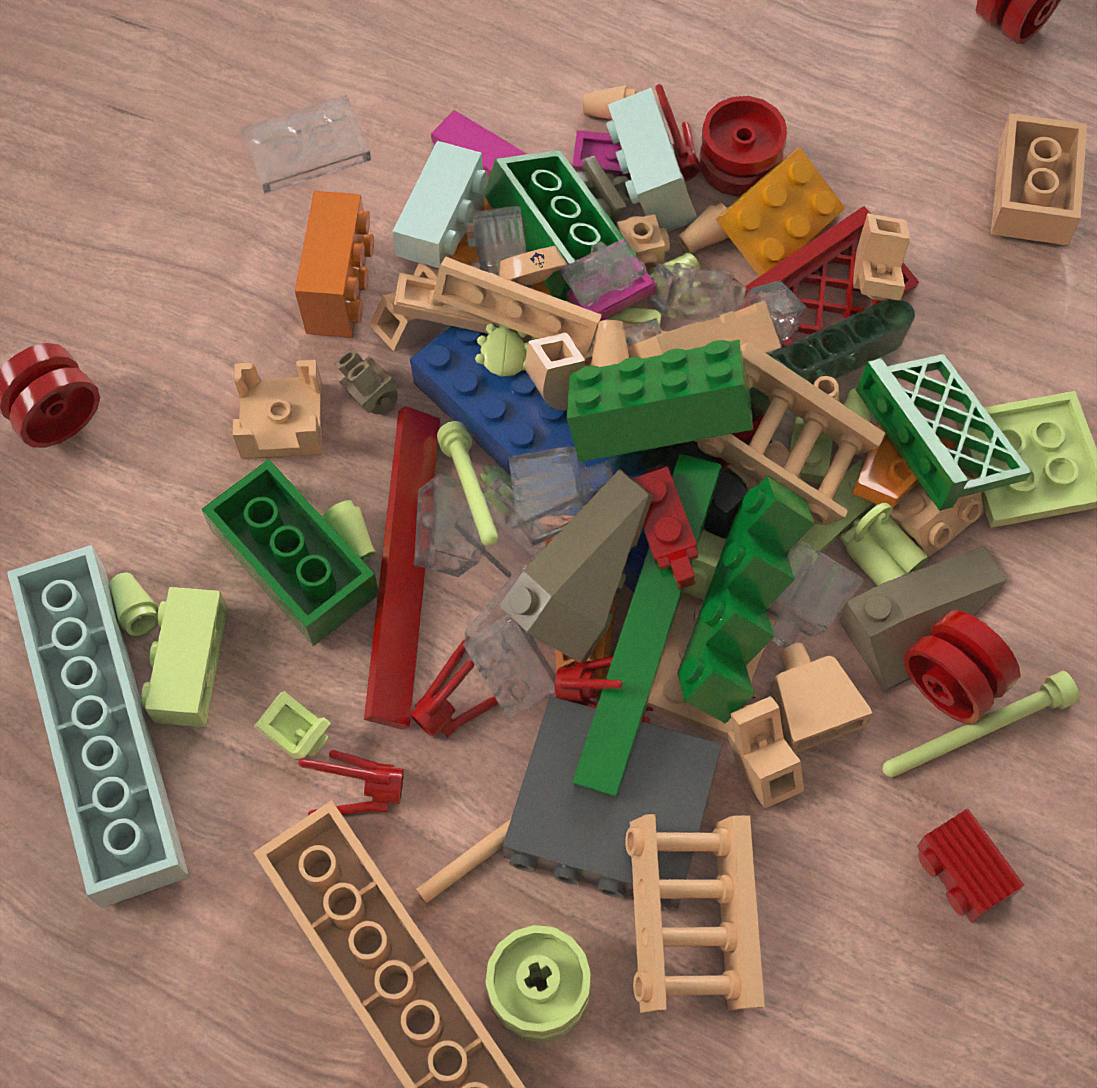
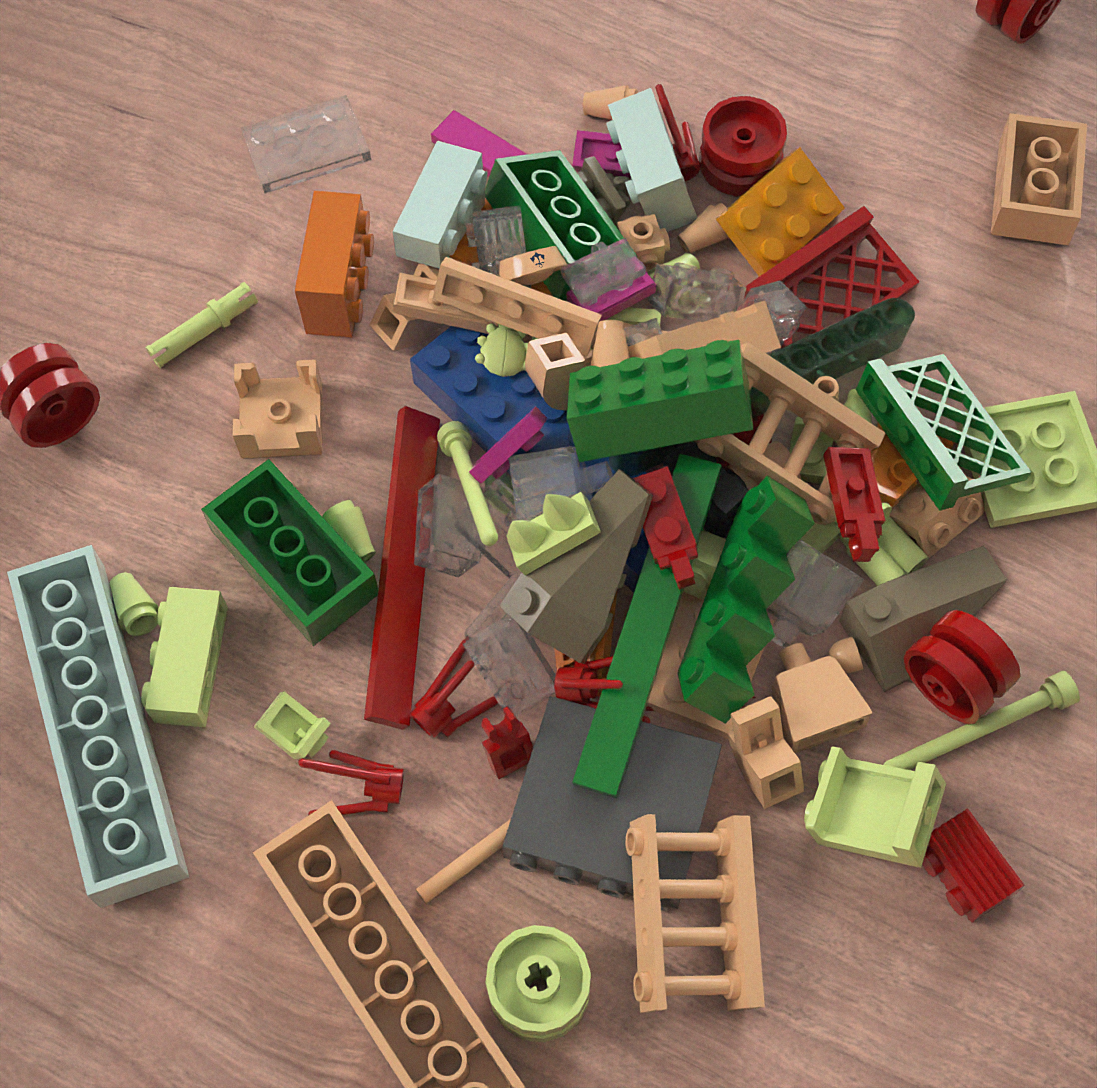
dark tan hips [334,348,399,414] -> none
light nougat brick [853,213,910,301] -> none
none -> yellowish green pin [145,282,258,369]
none -> dark pink plate [469,406,547,484]
none -> red plate [481,706,534,780]
none -> yellowish green tile [506,492,601,575]
none -> yellowish green panel [804,747,946,868]
none -> red hinge [823,447,885,562]
none -> light nougat hinge [828,637,863,673]

